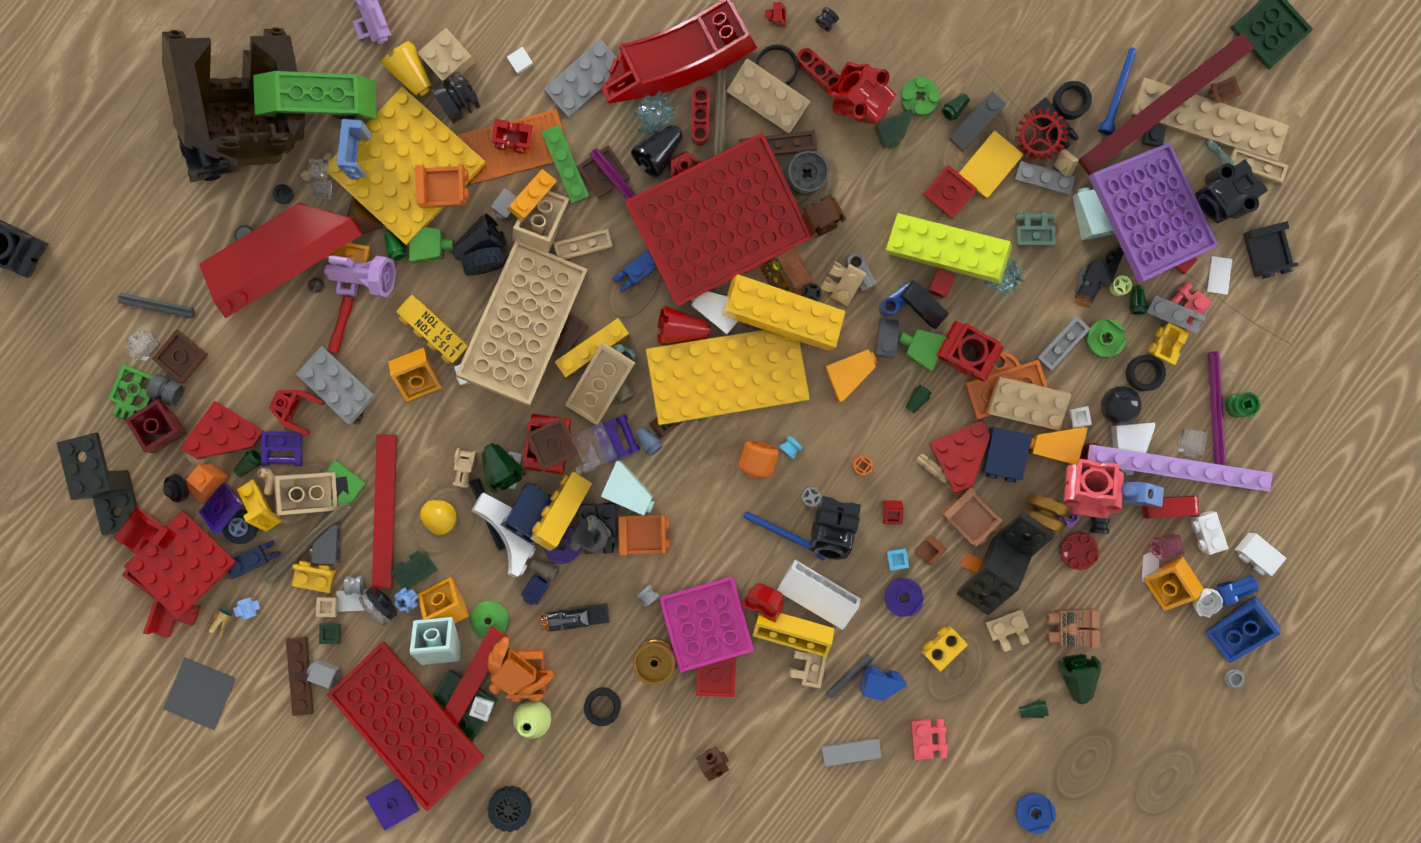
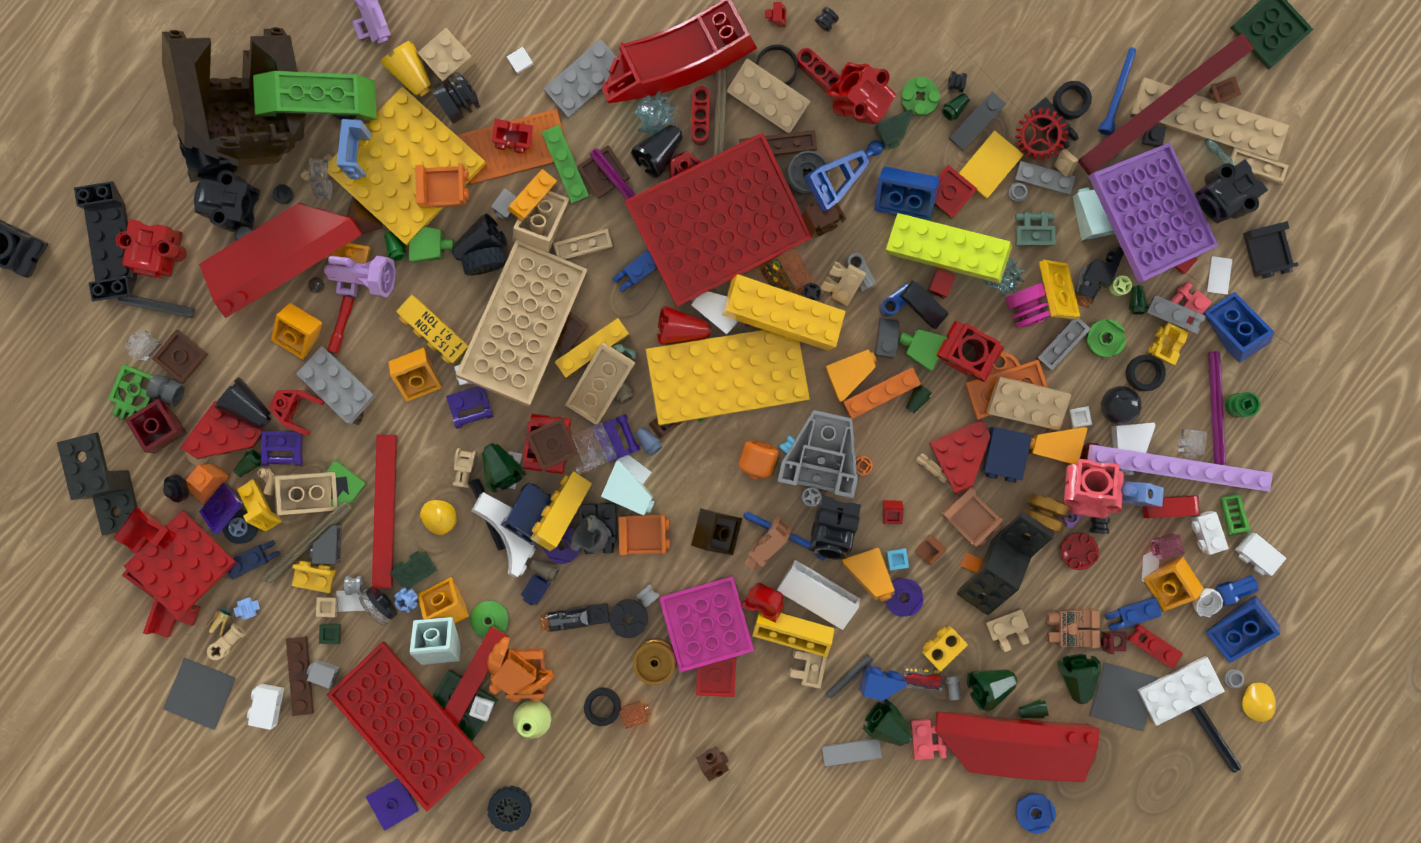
none -> black slope [74,181,137,302]
none -> red piece [116,219,187,279]
none -> black piece [194,170,260,232]
none -> tan connector [207,623,246,660]
none -> black cone [214,377,272,428]
none -> white brick [247,684,285,730]
none -> light orange slope [271,303,323,360]
none -> dark purple plate [446,386,493,429]
none -> black plate [609,599,648,638]
none -> white sticker [614,455,652,484]
none -> clear orange brick [620,700,651,729]
none -> dark brown slope [691,508,742,555]
none -> nougat hips [745,516,793,570]
none -> light grey wedge [777,410,858,498]
none -> blue plate [805,140,883,211]
none -> orange brick [841,367,921,419]
none -> light orange slope [842,547,895,602]
none -> dark green cone [863,699,912,746]
none -> blue slope [874,166,940,221]
none -> slope [903,667,943,691]
none -> red slope [935,712,1100,782]
none -> light grey pin [945,675,961,700]
none -> black wheel [947,71,967,93]
none -> dark green cone [967,669,1017,712]
none -> dark pink wheel [1004,283,1051,328]
none -> light grey plate [1008,183,1028,202]
none -> yellow tile [1039,260,1080,319]
none -> dark grey sticker [1090,662,1158,731]
none -> dark red bracket [1101,631,1126,654]
none -> blue hinge [1105,597,1162,630]
none -> red plate [1127,624,1183,669]
none -> white plate [1137,656,1225,726]
none -> black axle [1191,705,1241,773]
none -> blue slope [1203,292,1274,363]
none -> bright green slope [1220,494,1251,537]
none -> yellow hat [1242,682,1276,722]

